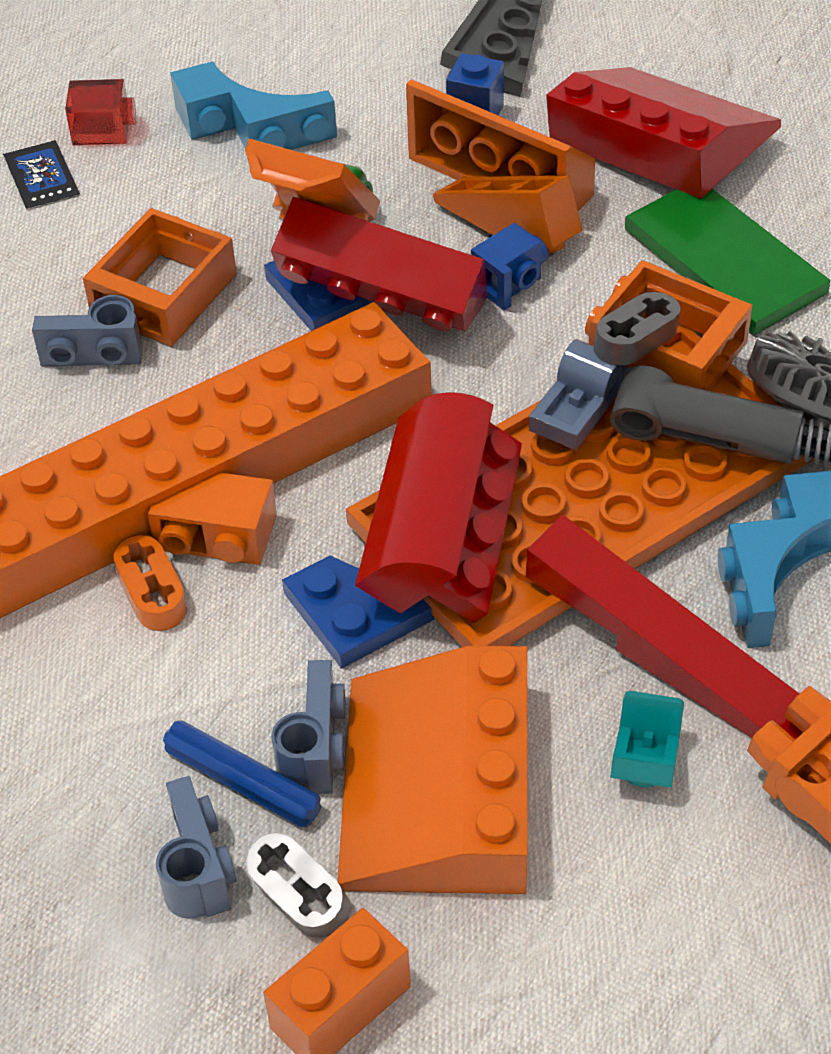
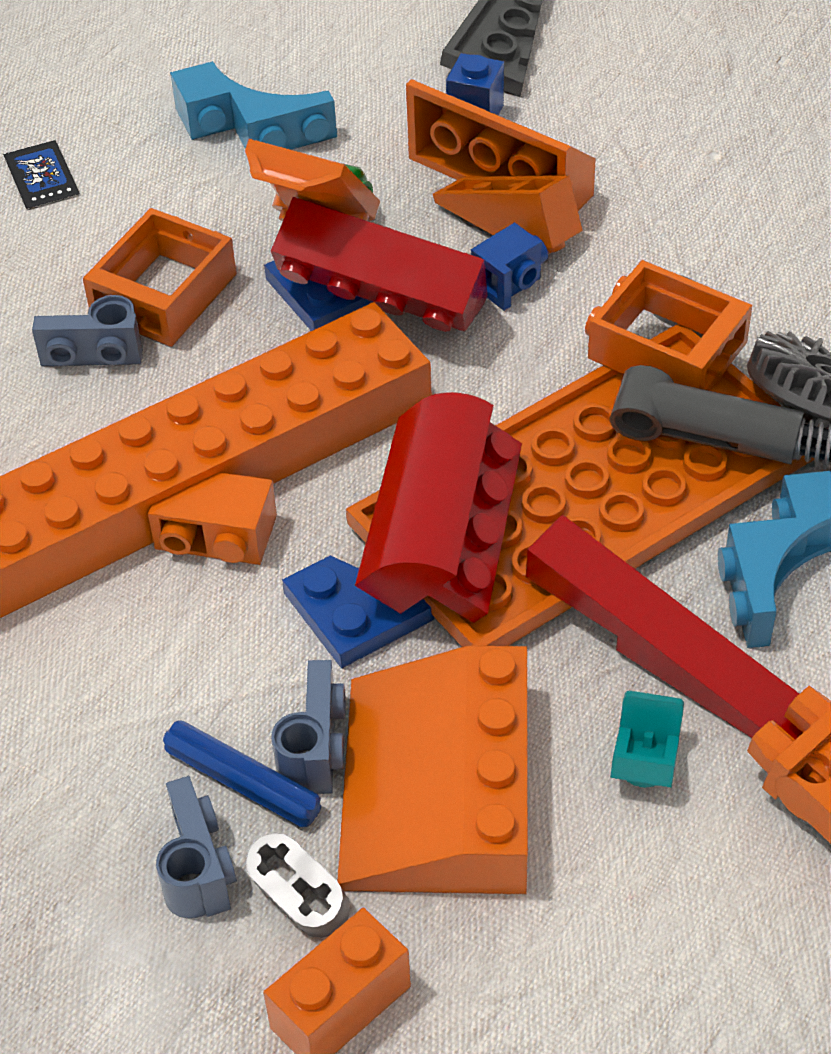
clear red brick [65,79,136,145] -> none
orange beam [113,535,187,631] -> none
sand blue plate [529,339,628,450] -> none
red slope [546,67,781,199] -> none
flat silver beam [594,292,681,366] -> none
green tile [625,189,831,335] -> none

